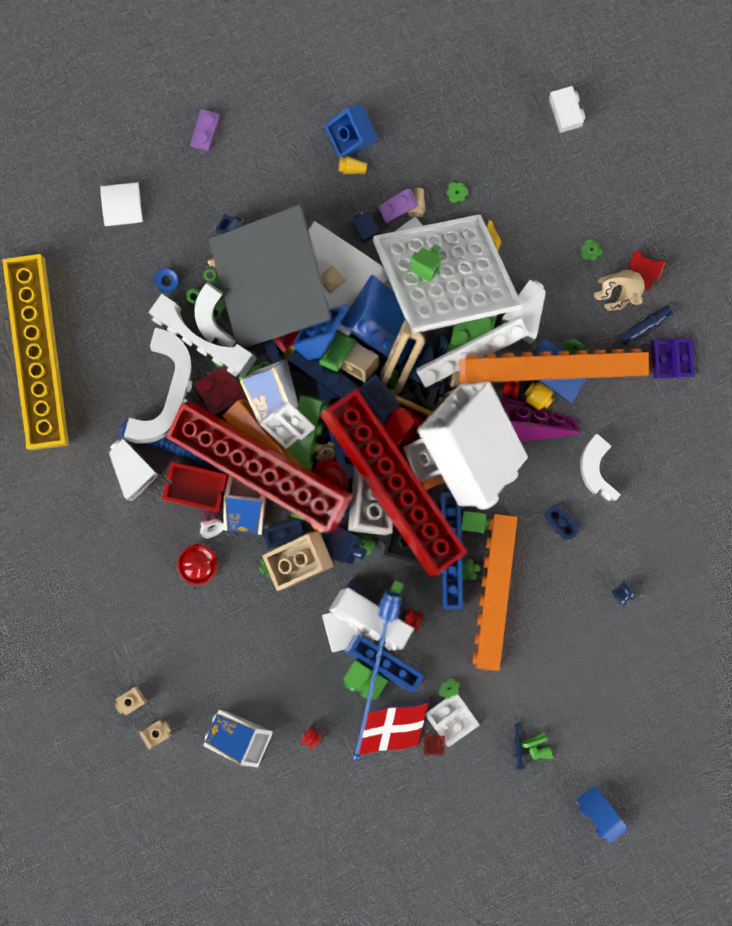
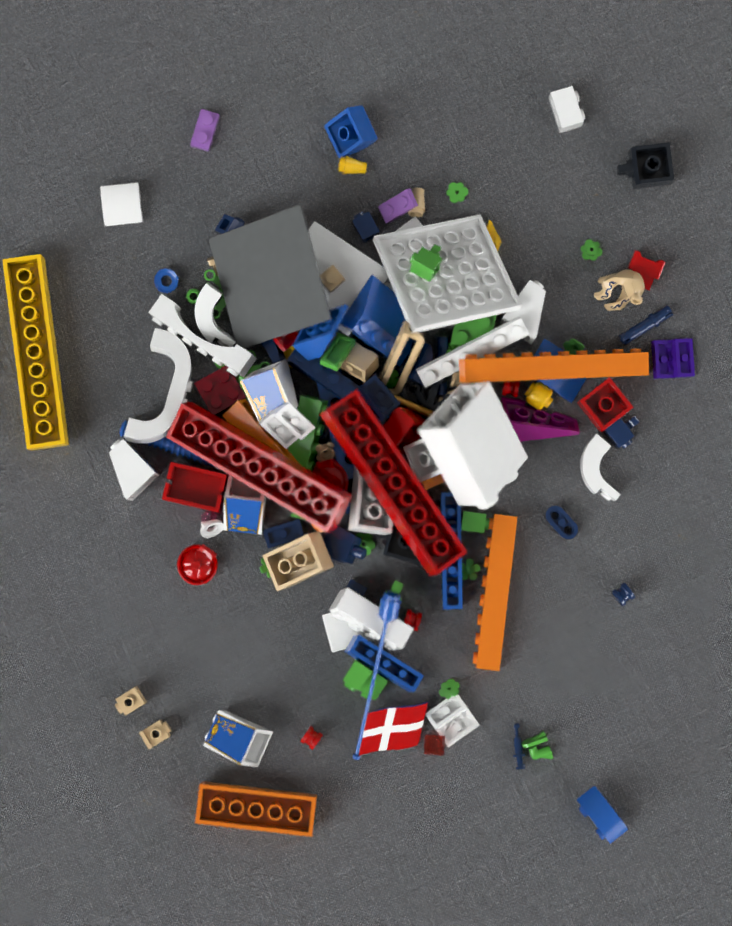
none -> orange brick [195,781,317,837]
none -> red brick [577,377,634,433]
none -> dark blue brick [603,416,640,449]
none -> black hinge [617,142,675,189]

